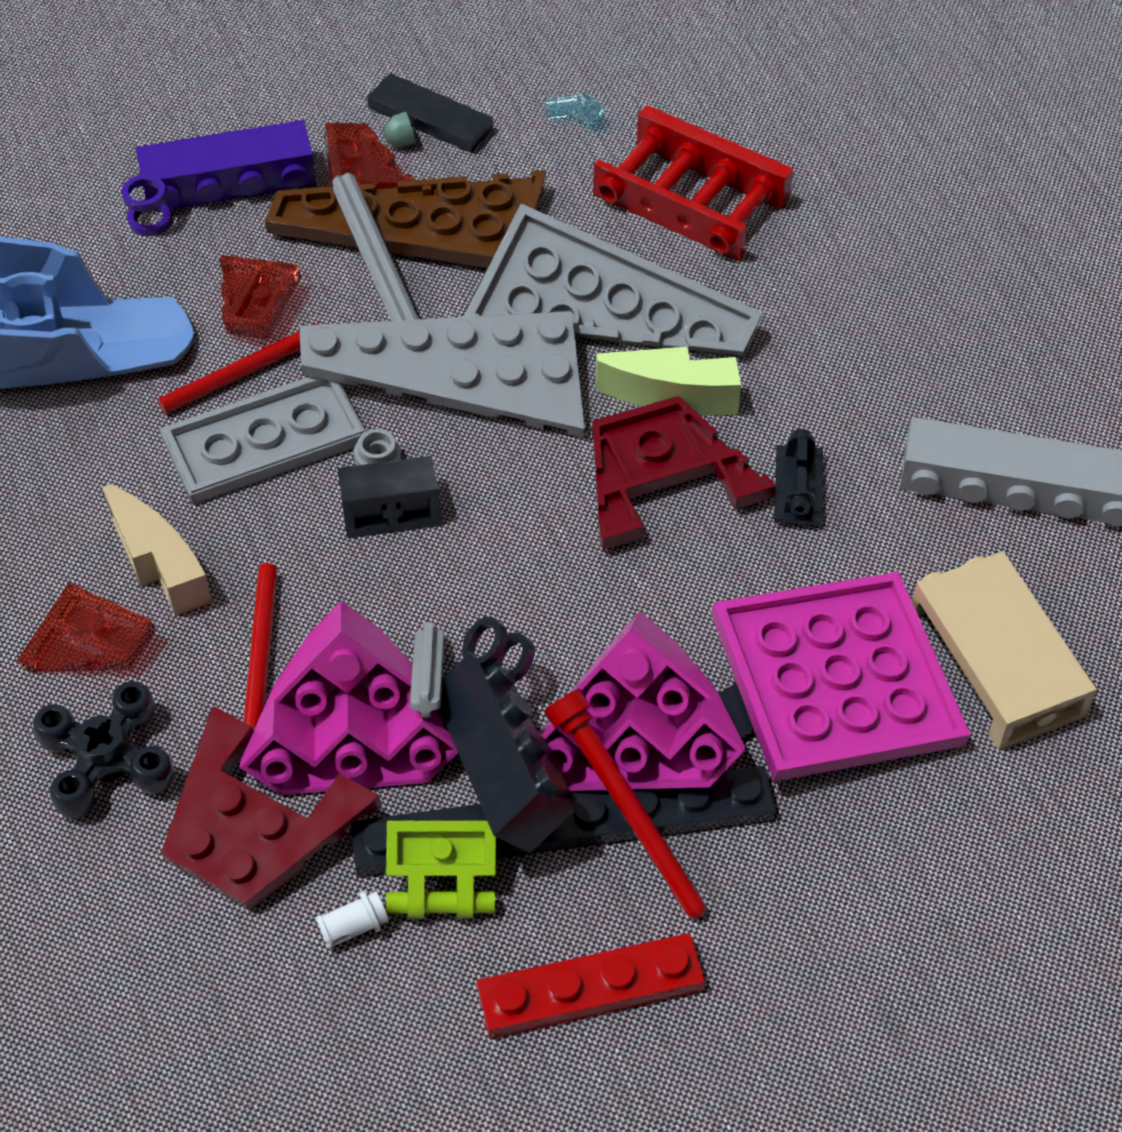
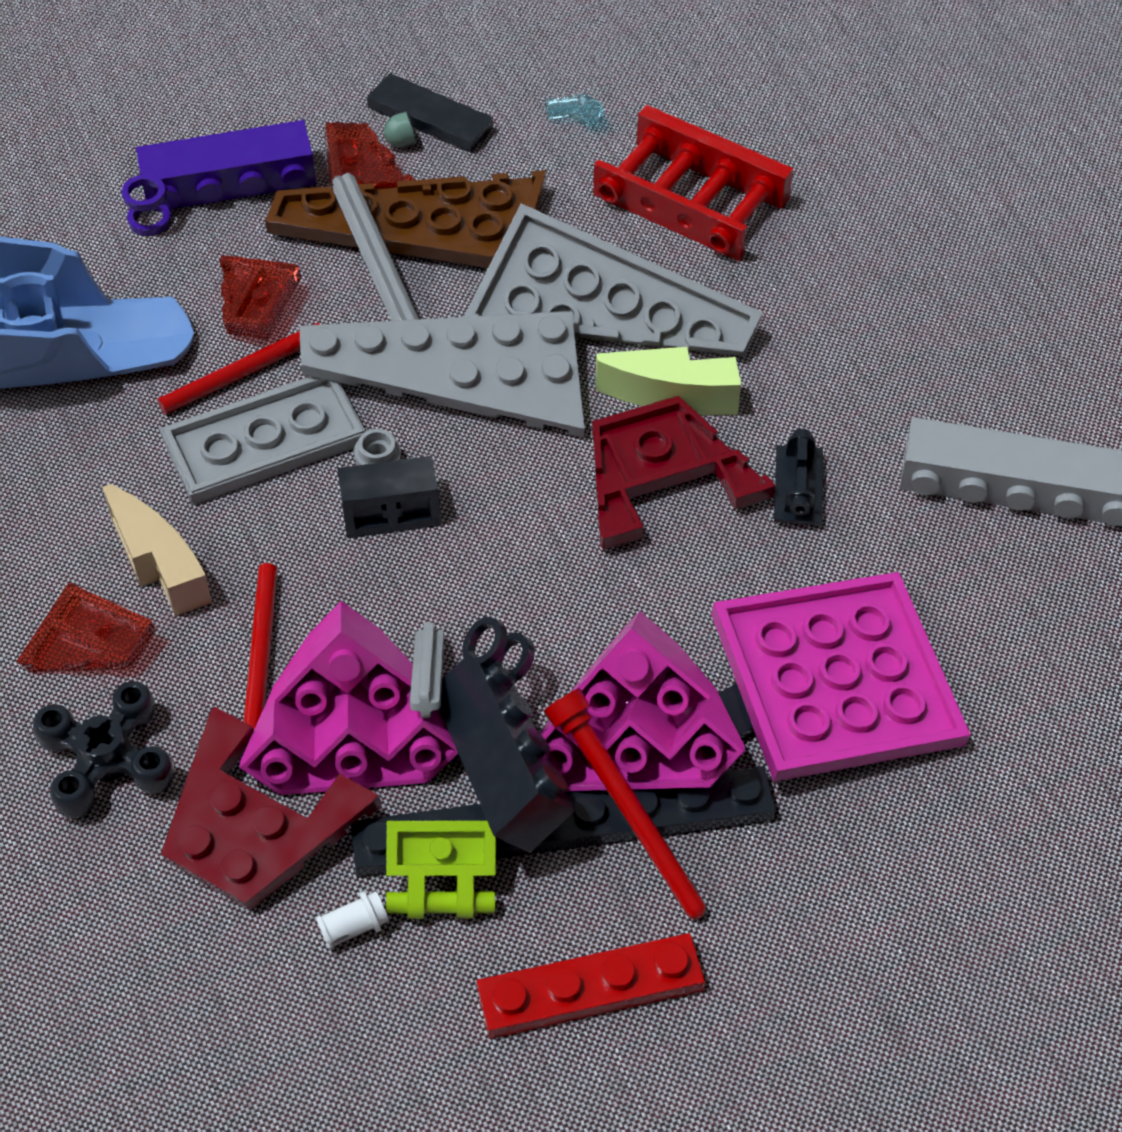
tan panel [912,551,1097,750] -> none

